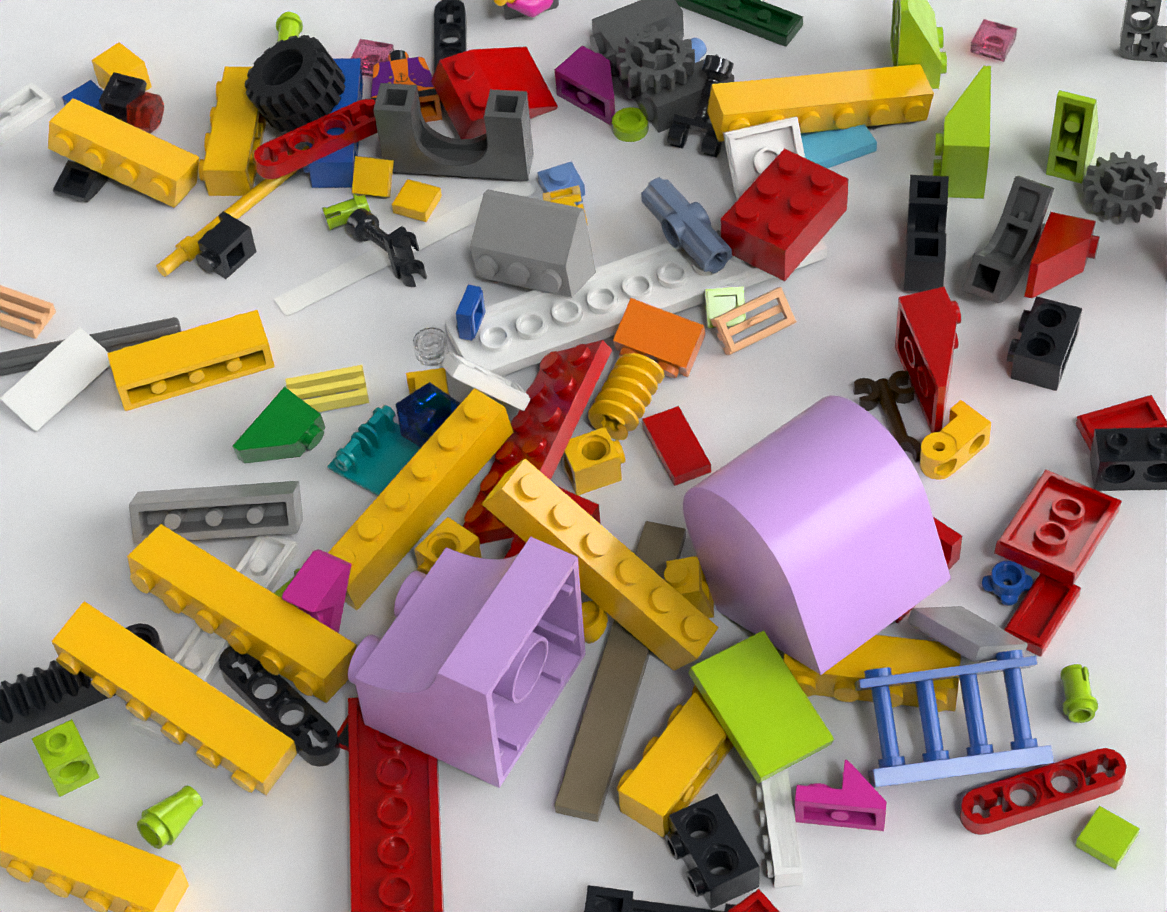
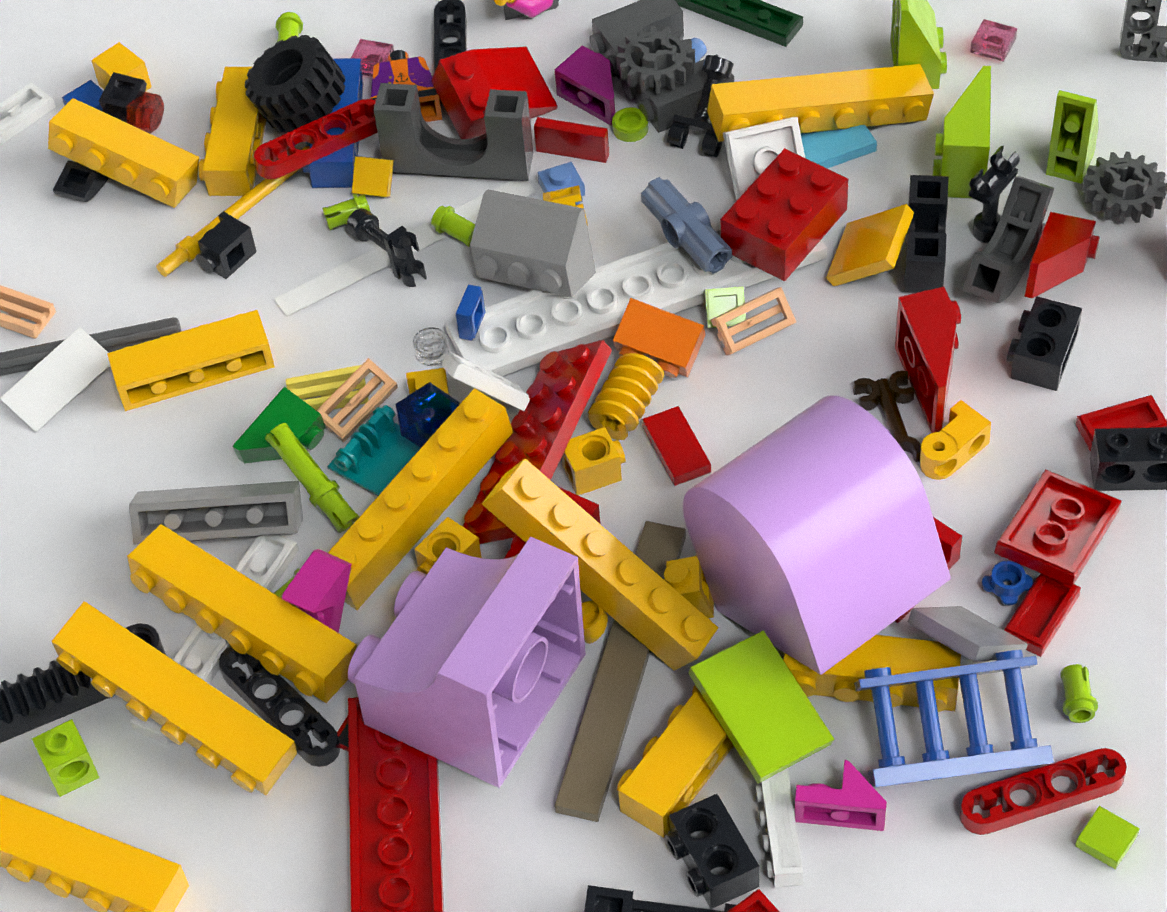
lime cone [137,785,203,849] -> none
yellow tile [392,179,442,222] -> none
none -> lime pin [265,423,359,533]
none -> light nougat tile [316,358,398,443]
none -> lime pin [431,205,475,247]
none -> red tile [534,117,609,163]
none -> yellow tile [826,204,914,286]
none -> black bar [969,146,1020,243]

